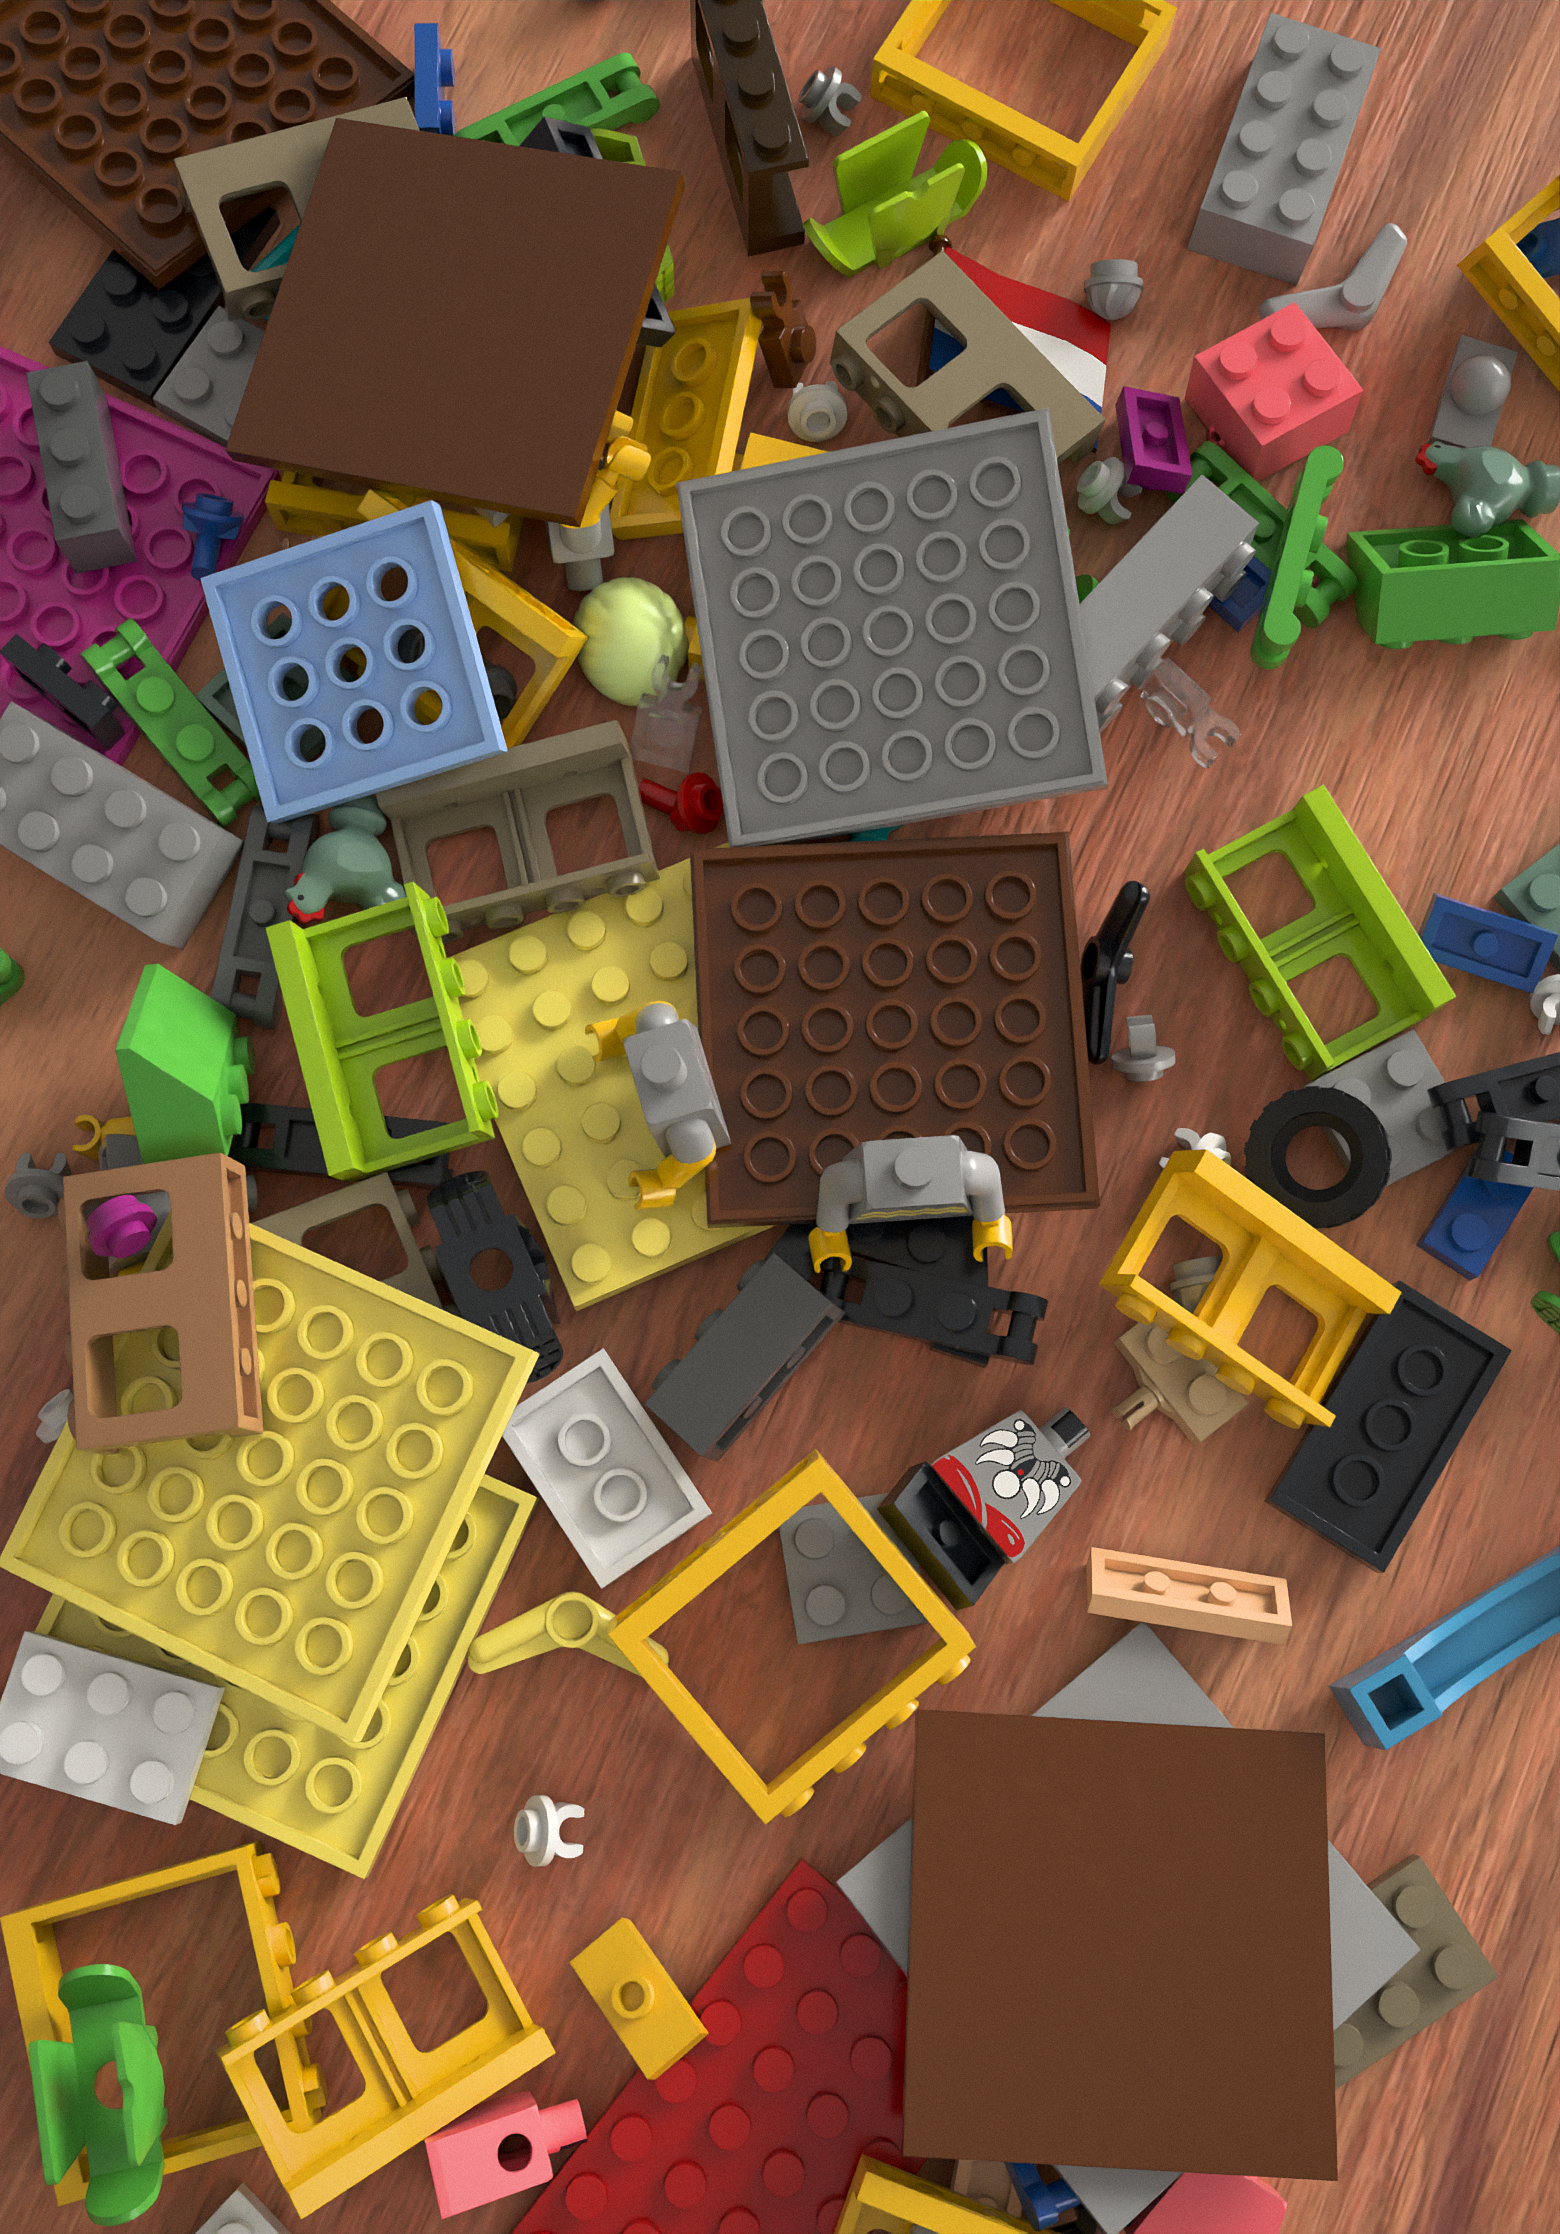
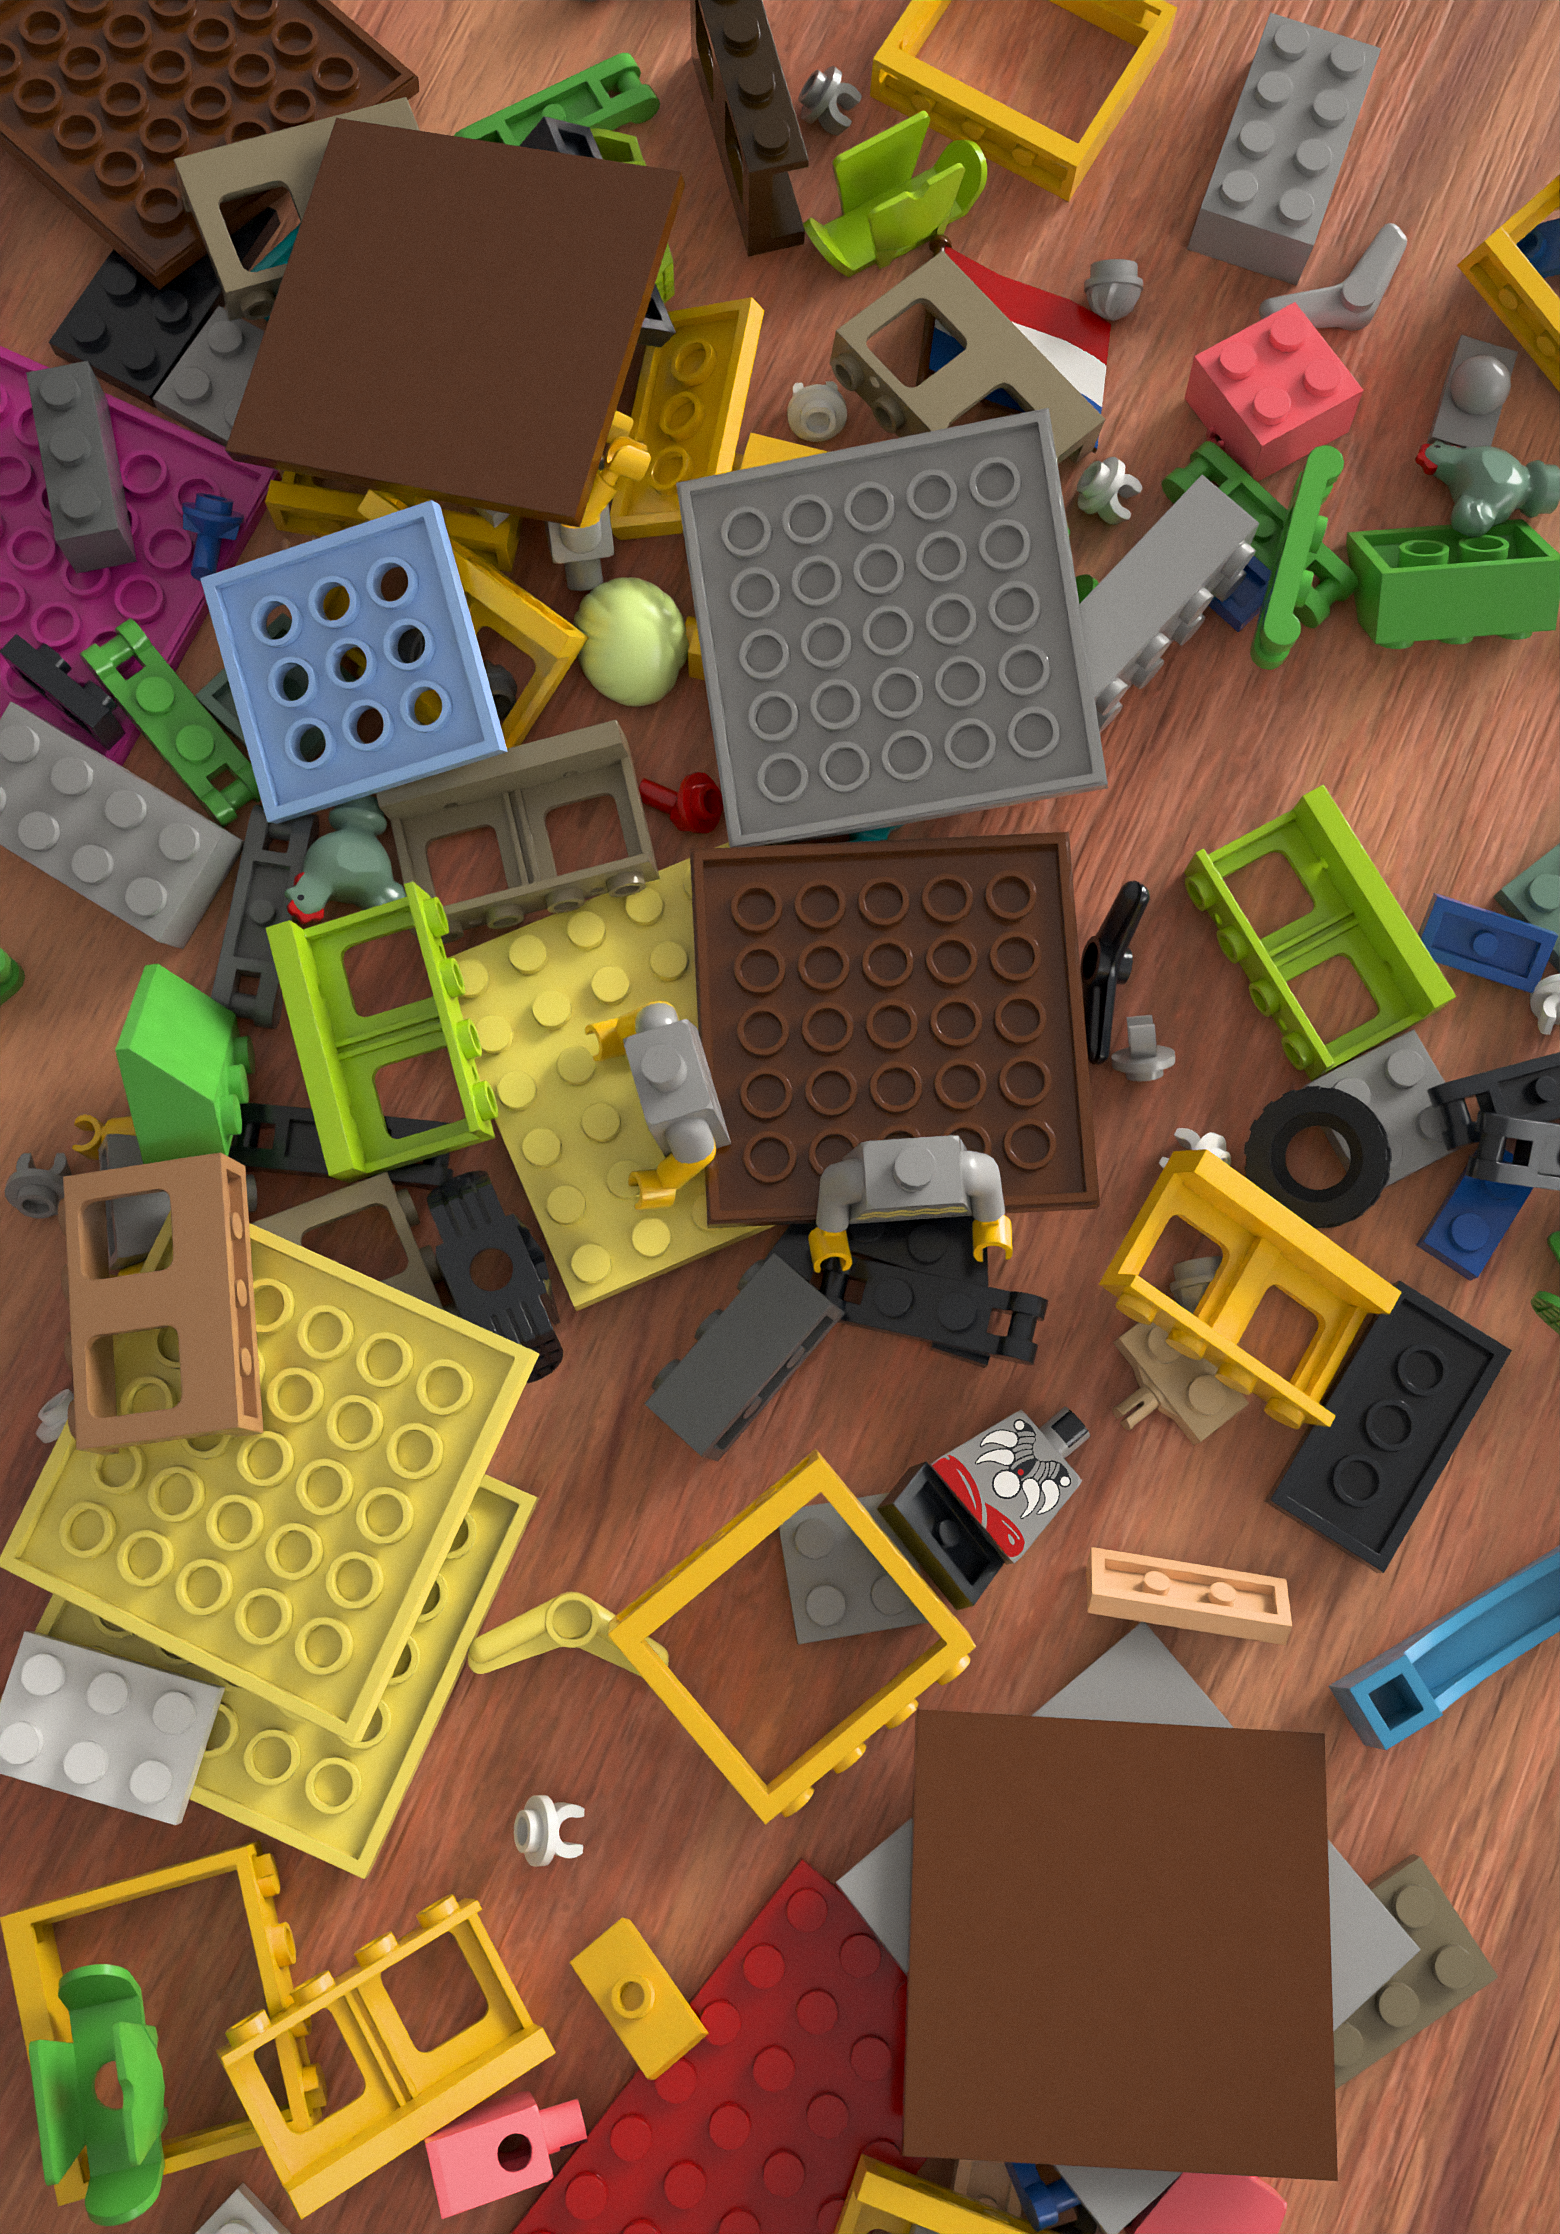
magenta plate [86,1195,157,1258] -> none
blue plate [414,23,455,136] -> none
white plate [502,1348,713,1589] -> none
clear plate [630,655,703,773] -> none
reddish brown plate [750,271,816,388] -> none
magenta plate [1115,386,1192,494] -> none
clear plate [1140,657,1241,768] -> none

